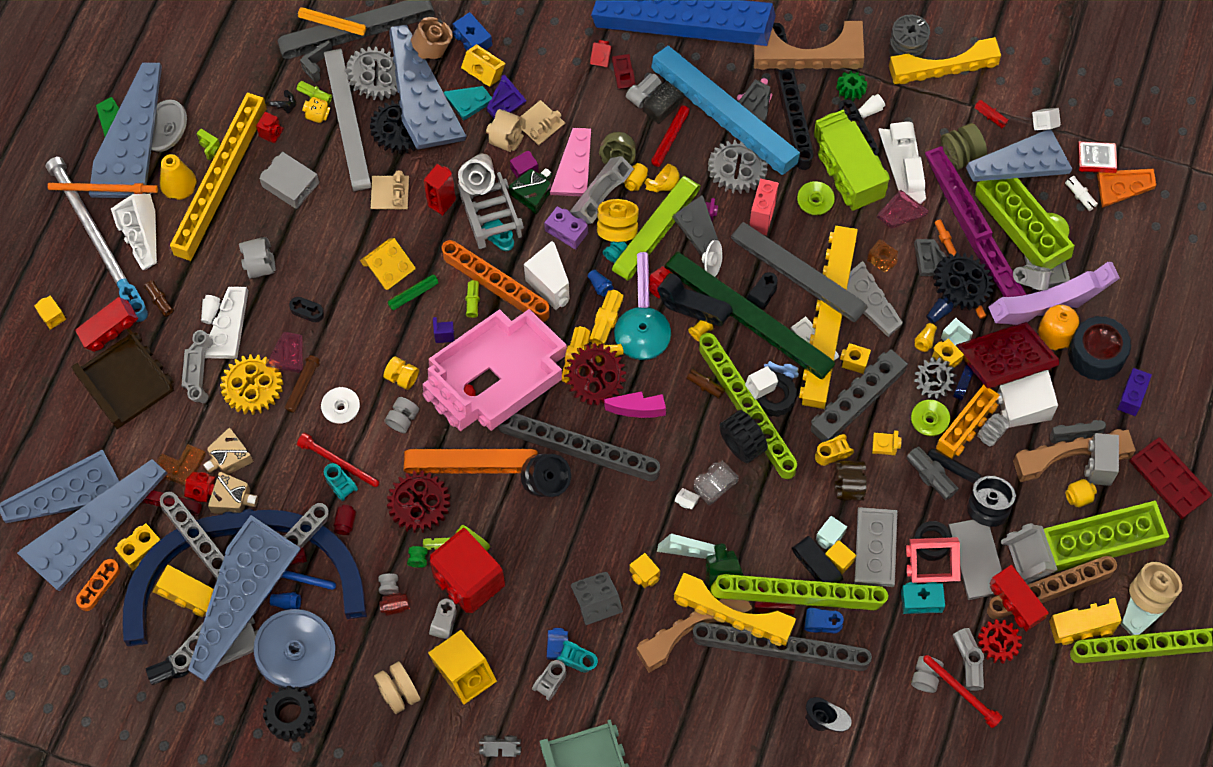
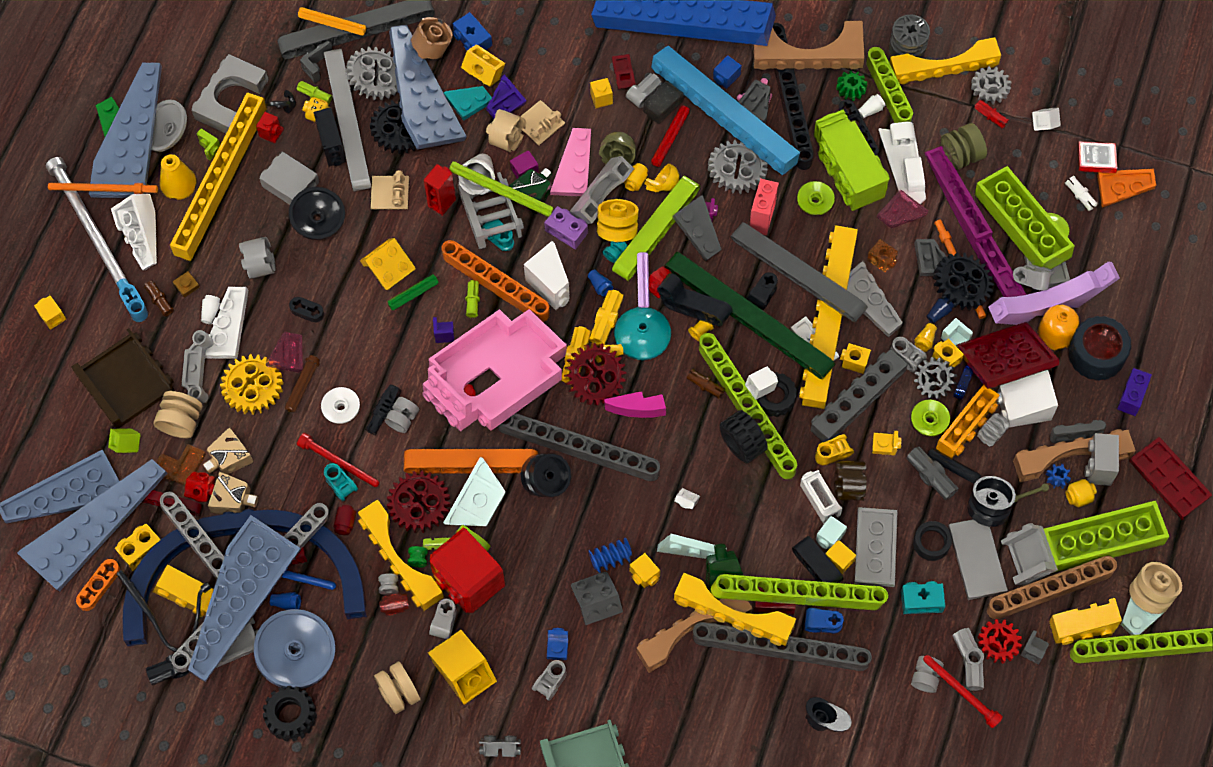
red brick [75,297,138,352] -> none
yellow wheel [383,356,419,390] -> none
teal piece [556,641,598,673] -> none
bracket [590,40,613,67] -> none
clear brick [693,460,739,505] -> none
white dish [702,240,722,277] -> none
light blue plate [764,361,799,380] -> none
coral window [906,537,961,583] -> none
sand blue wing [966,129,1072,181] -> none
red brick [989,565,1049,632] -> none
none -> lime panel [108,428,140,453]
none -> black piece [116,570,211,652]
none -> tan wheel [153,391,203,438]
none -> pearl gold plate [173,271,200,298]
none -> light grey arch [191,54,268,133]
none -> black dish [289,187,345,240]
none -> black window [313,107,346,167]
none -> yellow arch [358,500,444,611]
none -> black hinge [365,384,401,436]
none -> light aqua wing [443,457,506,526]
none -> lime axle [449,162,553,217]
none -> blue piece [588,538,632,573]
none -> yellow brick [590,78,613,109]
none -> blue brick [713,55,742,89]
none -> white window [800,470,842,524]
none -> lime beam [866,47,913,123]
none -> light grey piece [890,337,927,373]
none -> light grey gear [971,66,1011,105]
none -> olive hinge [1015,483,1049,502]
none -> dark grey panel [1020,630,1049,665]
none -> blue gear [1046,464,1071,489]

